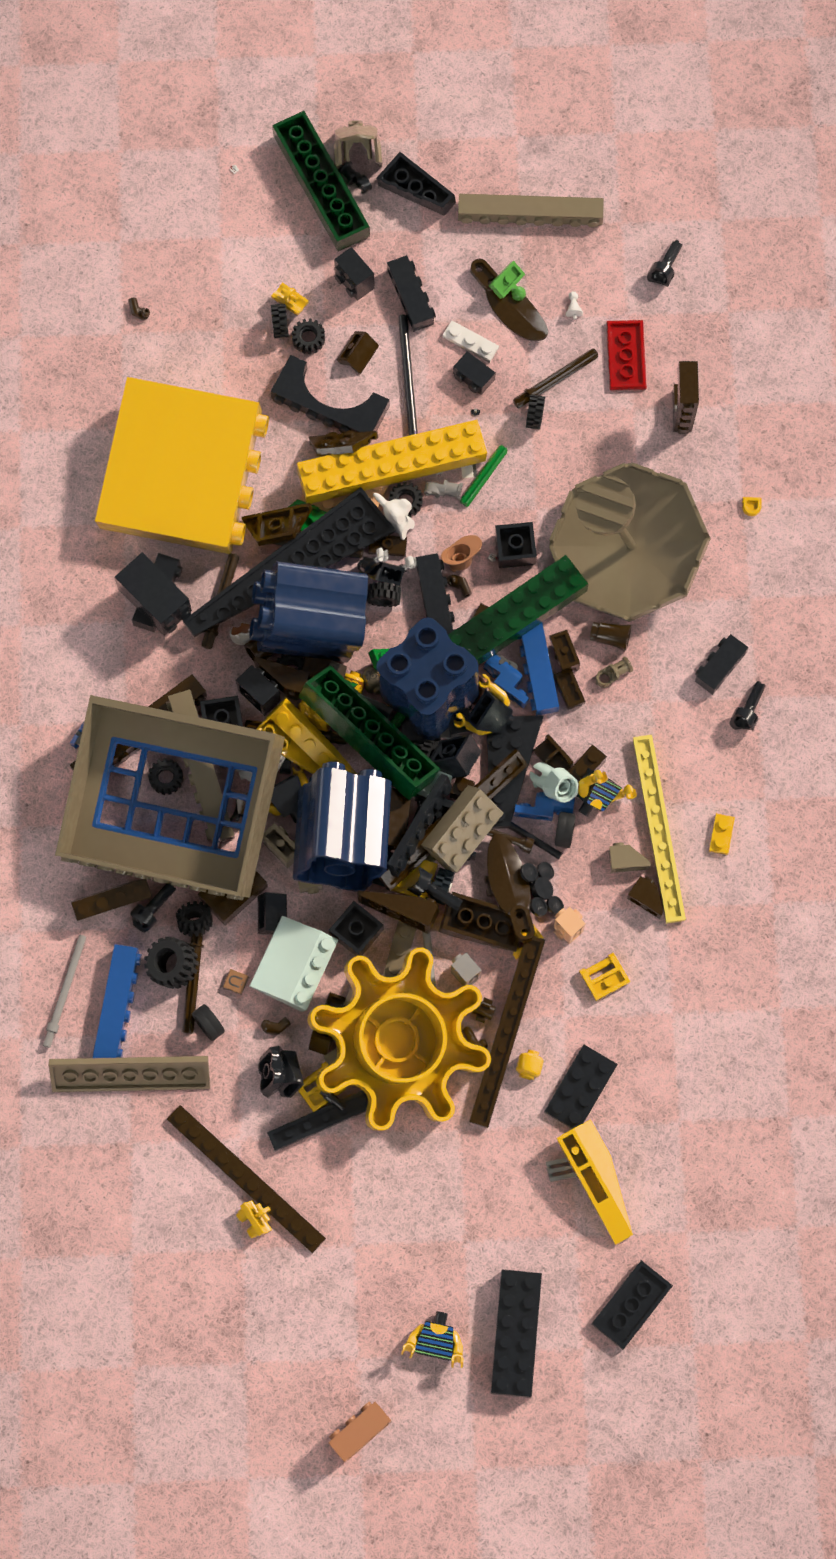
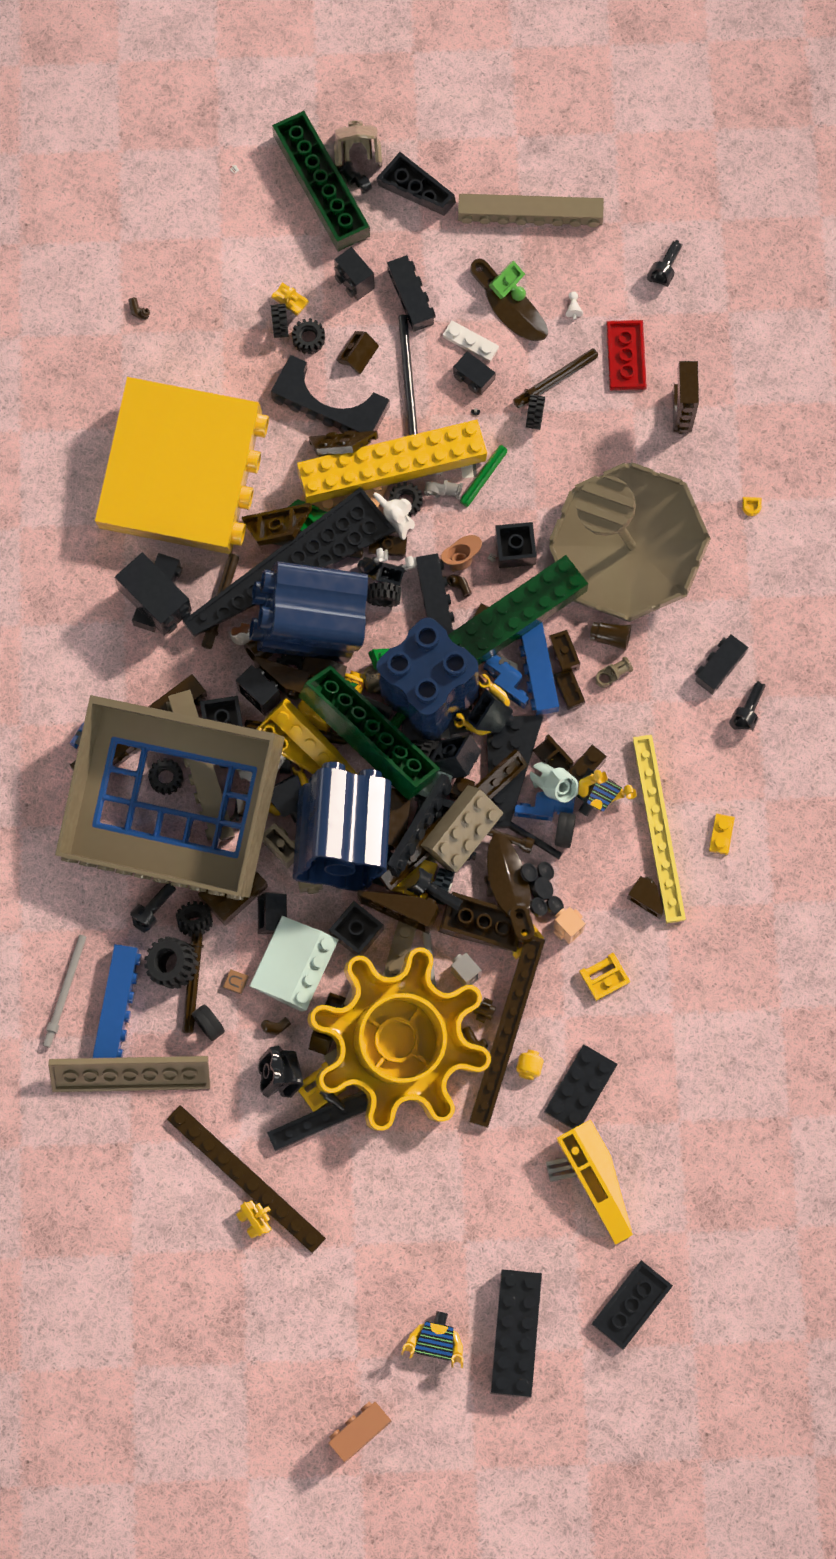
dark brown brick [71,879,152,921] -> none
dark tan slope [608,842,651,873] -> none

